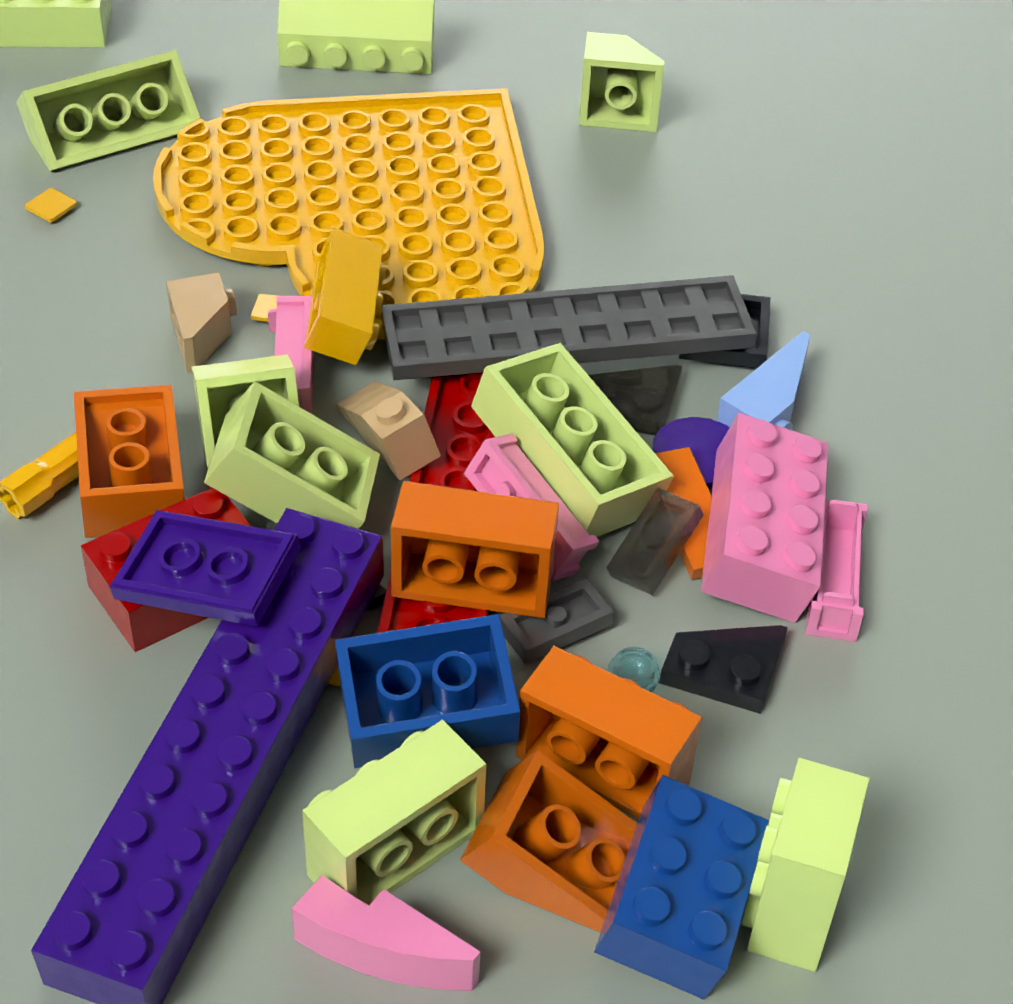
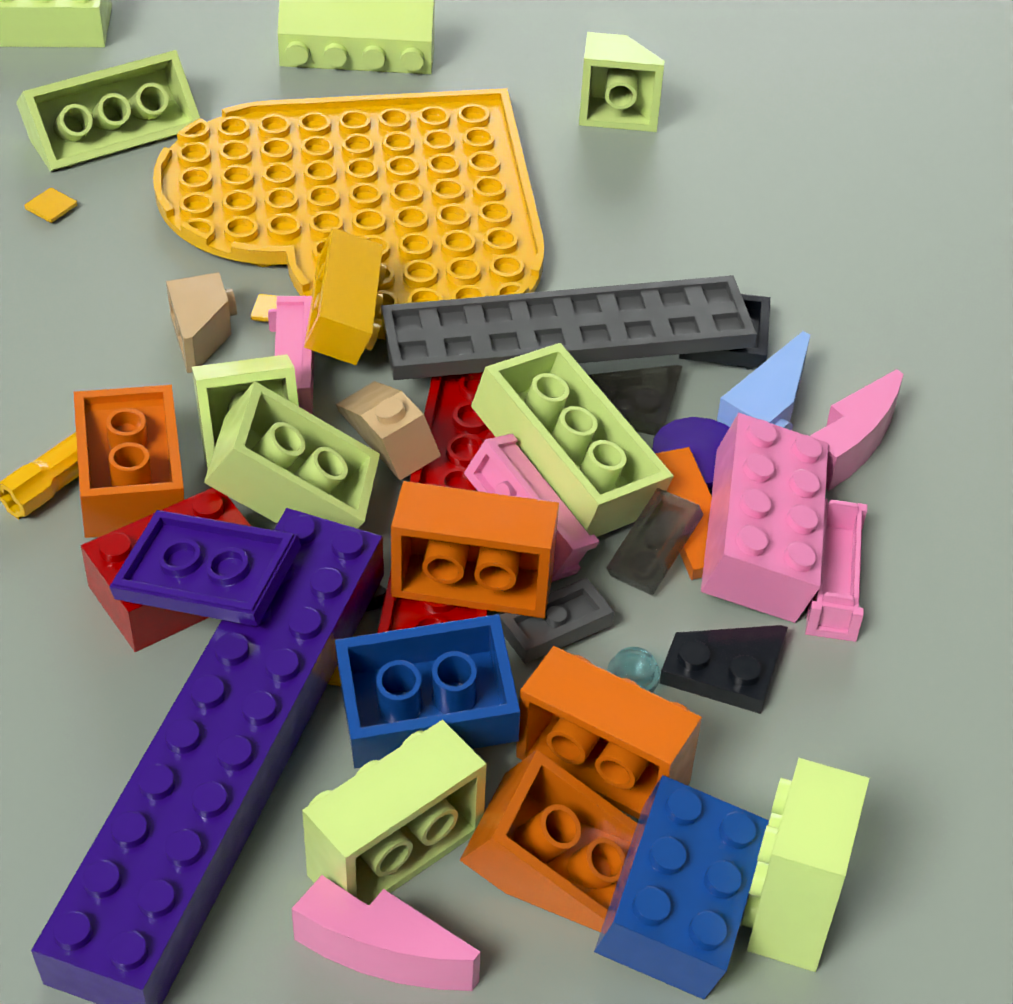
none -> bright pink slope [810,369,904,491]

